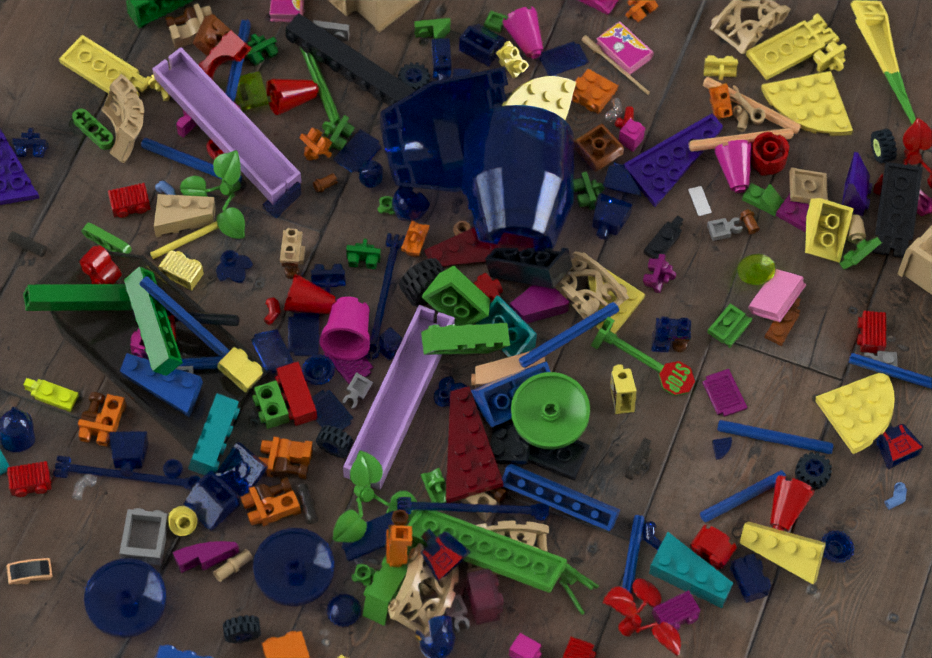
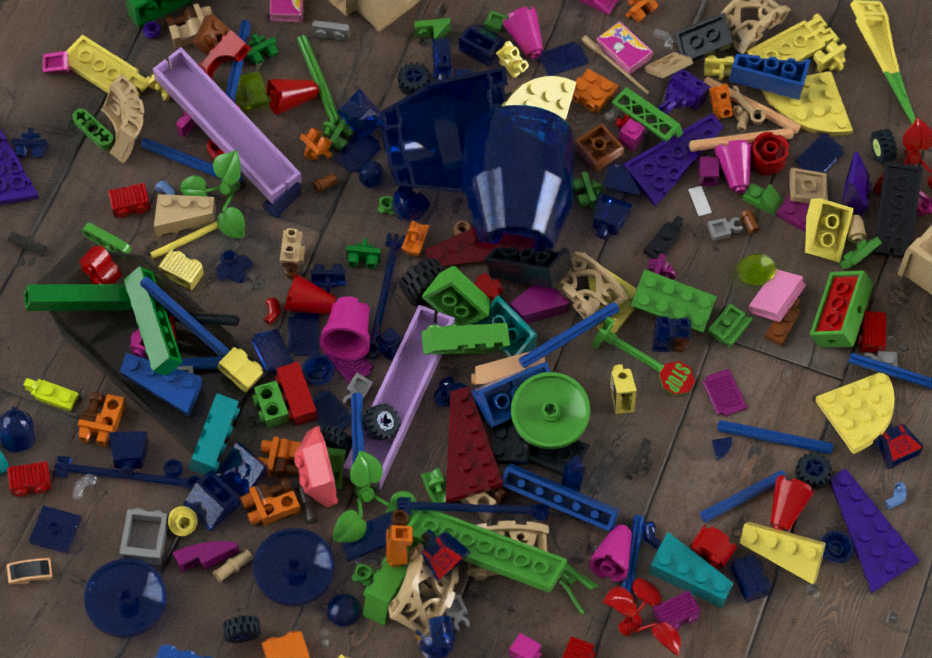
black brick [285,13,444,133] -> none
clear pink brick [466,568,504,625] -> none
none -> clear blue plate [29,505,82,554]
none -> dark pink slope [43,51,71,73]
none -> dark purple plate [143,21,161,39]
none -> coral wedge [295,426,338,508]
none -> bright green slope [327,447,346,489]
none -> clear blue slope [337,89,383,139]
none -> blue axle [351,392,364,463]
none -> black wheel [363,404,401,441]
none -> clear blue hinge [561,455,586,492]
none -> dark pink cone [589,524,632,582]
none -> bright green fence [612,87,683,142]
none -> bright green brick [630,270,717,334]
none -> tan tile [644,52,693,78]
none -> clear arm [653,28,675,49]
none -> dark purple brick [659,69,710,115]
none -> black plate [674,12,735,62]
none -> magenta brick [698,156,719,186]
none -> blue wedge [729,54,811,100]
none -> clear blue window [795,133,844,173]
none -> bright green brick [810,271,873,348]
none -> dark purple wing [829,468,920,594]

